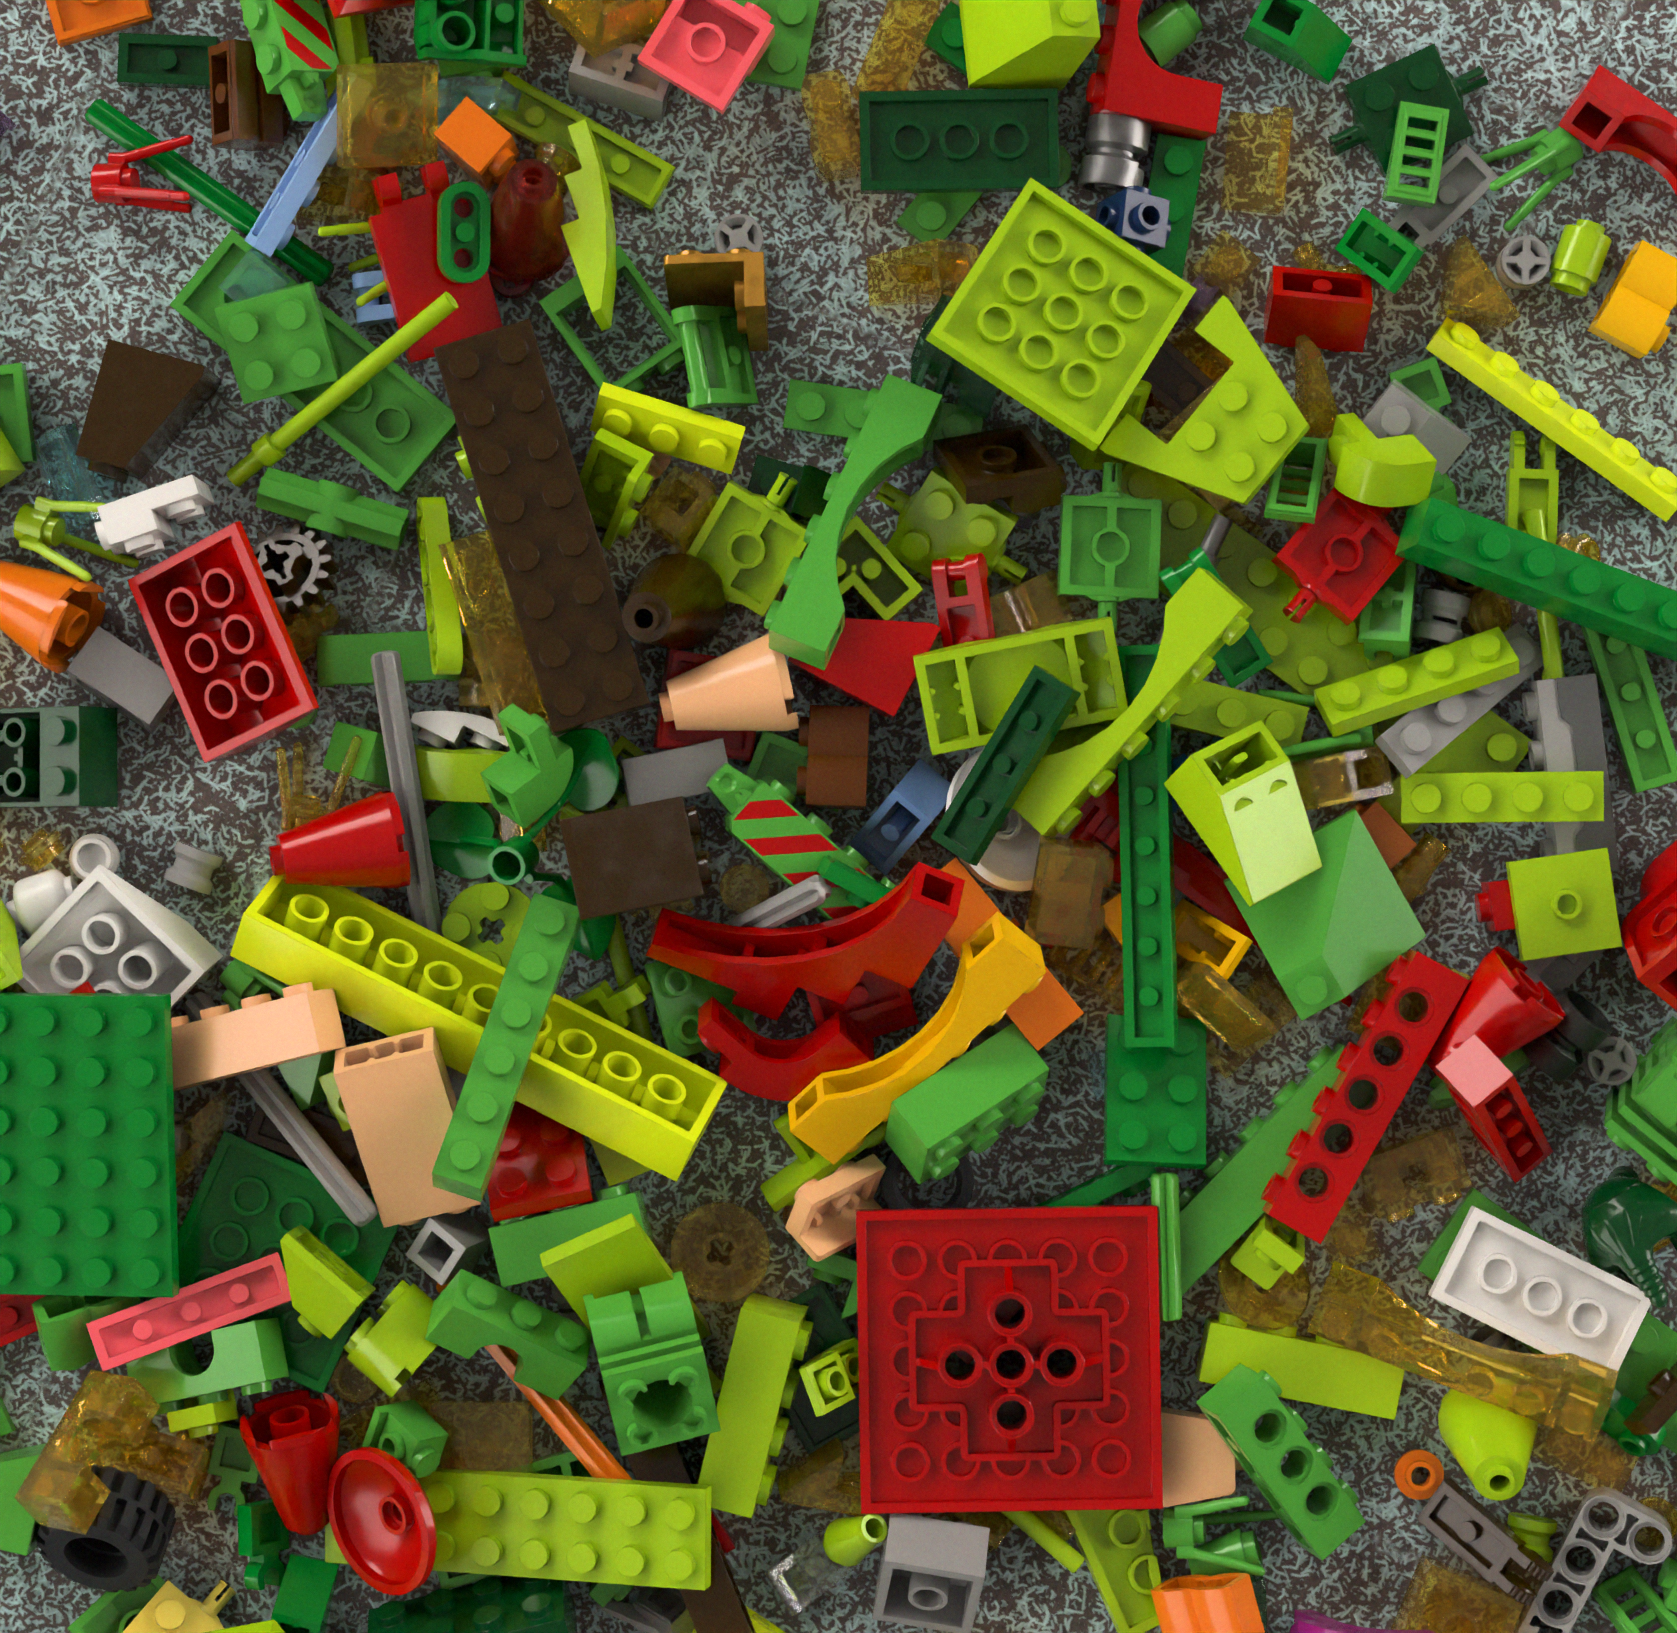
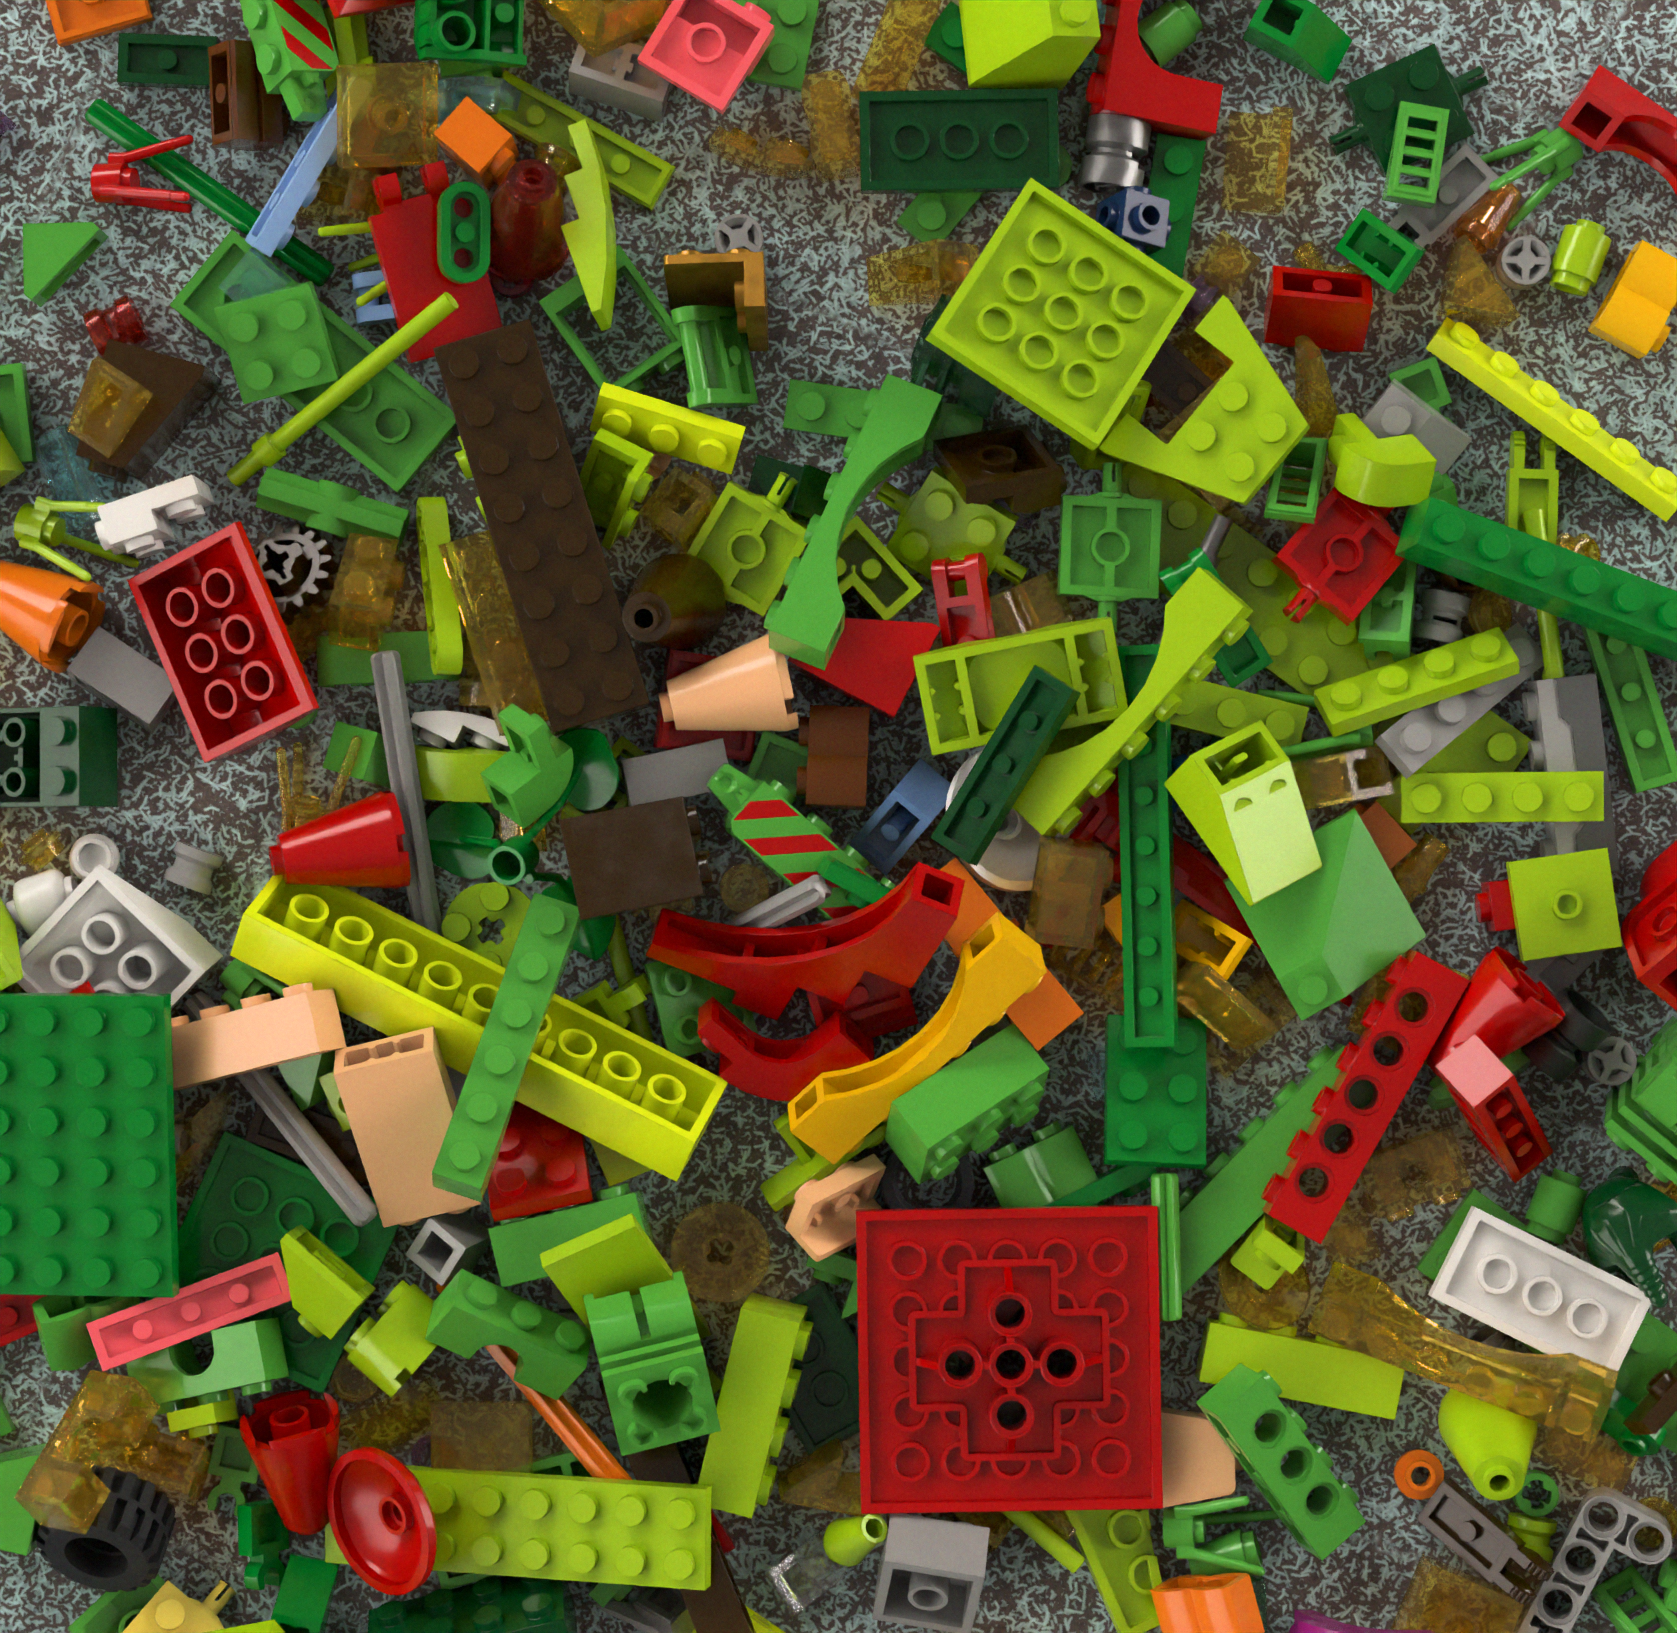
bright green brick [362,1399,449,1479] -> none
lime slope [799,1338,859,1417] -> none
none -> bright green slope [23,222,108,307]
none -> clear yellow slope [67,356,153,458]
none -> clear red wheel [82,294,149,358]
none -> clear yellow brick [328,532,406,652]
none -> clear yellow slope [708,125,813,179]
none -> bright green brick [981,1120,1098,1207]
none -> clear orange cone [1454,183,1522,255]
none -> bright green bush [1512,1469,1559,1517]
none -> bright green brick [1525,1168,1588,1245]

